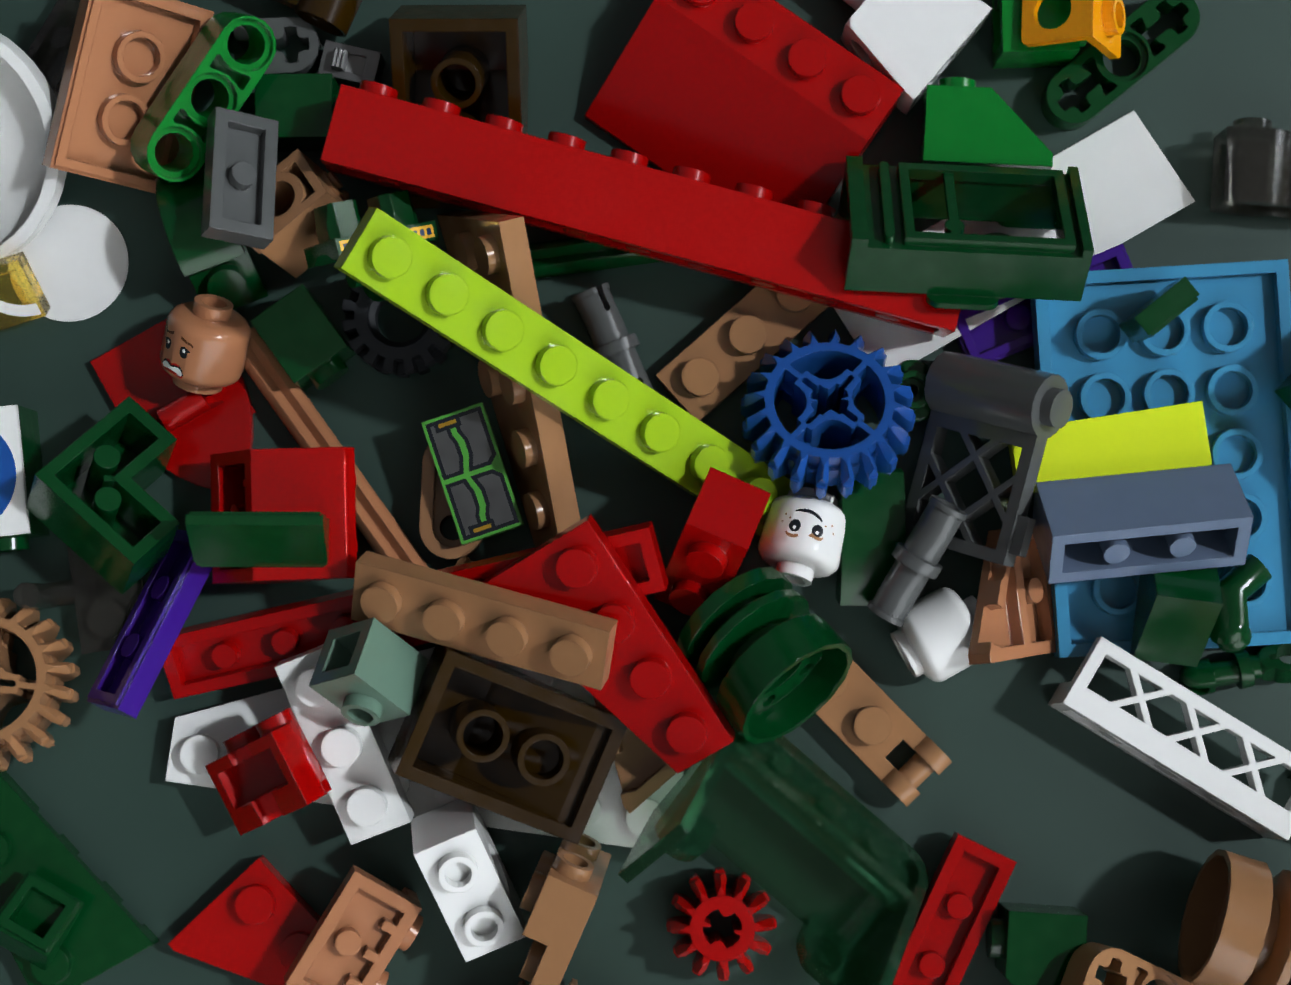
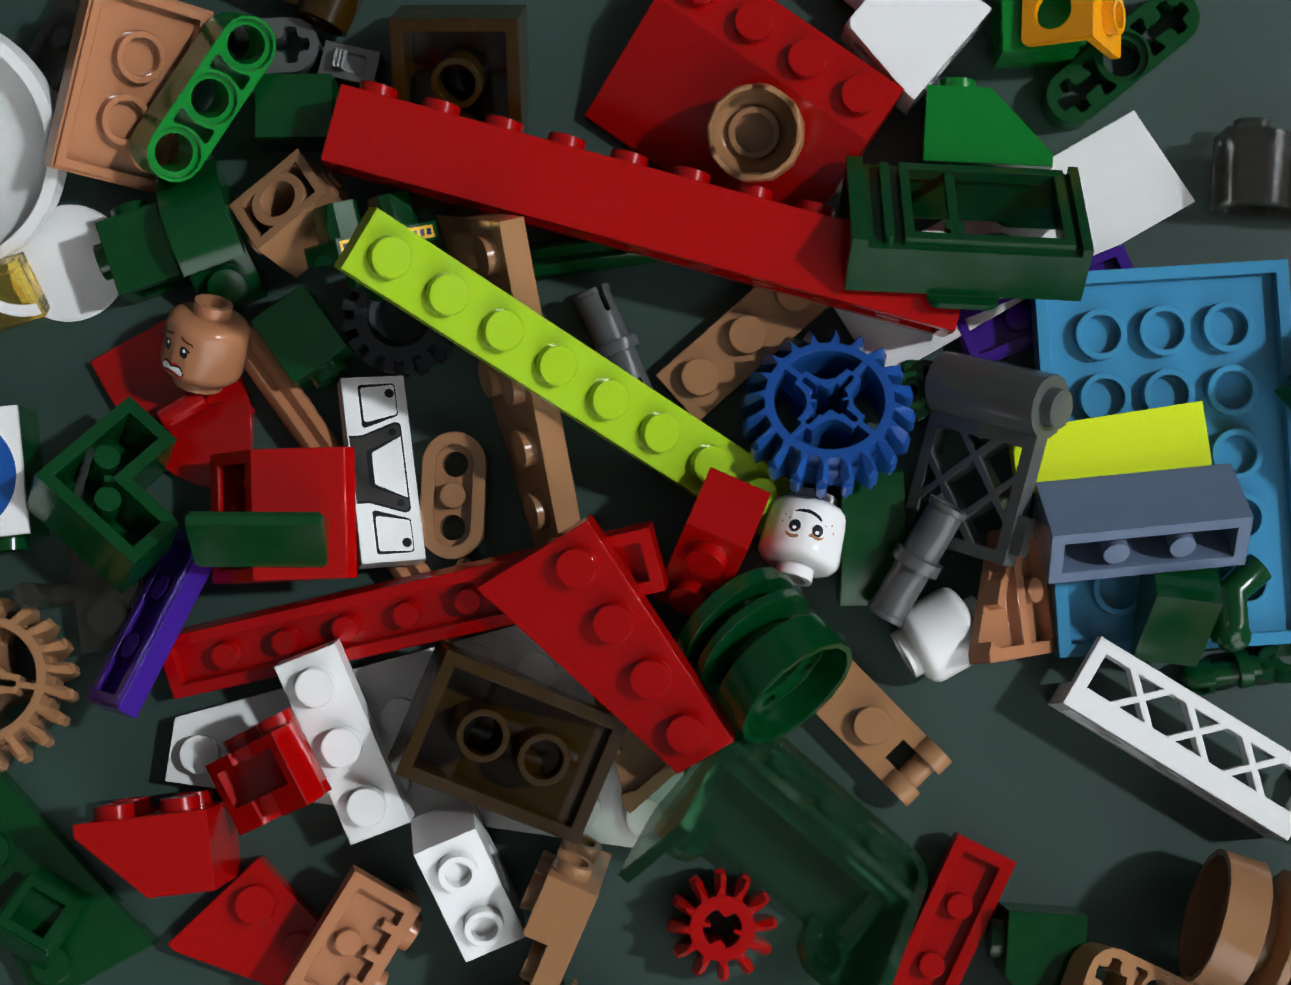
dark grey plate [201,106,279,249] -> none
sand green brick [309,617,428,727] -> none
medium nougat plate [351,551,618,690] -> none
tile [421,402,524,546] -> none
dark green tile [1119,277,1200,343] -> none
none -> red slope [73,788,242,898]
none -> dark green brick [93,200,193,305]
none -> white tile [337,375,426,569]
none -> medium nougat hair [706,83,805,183]

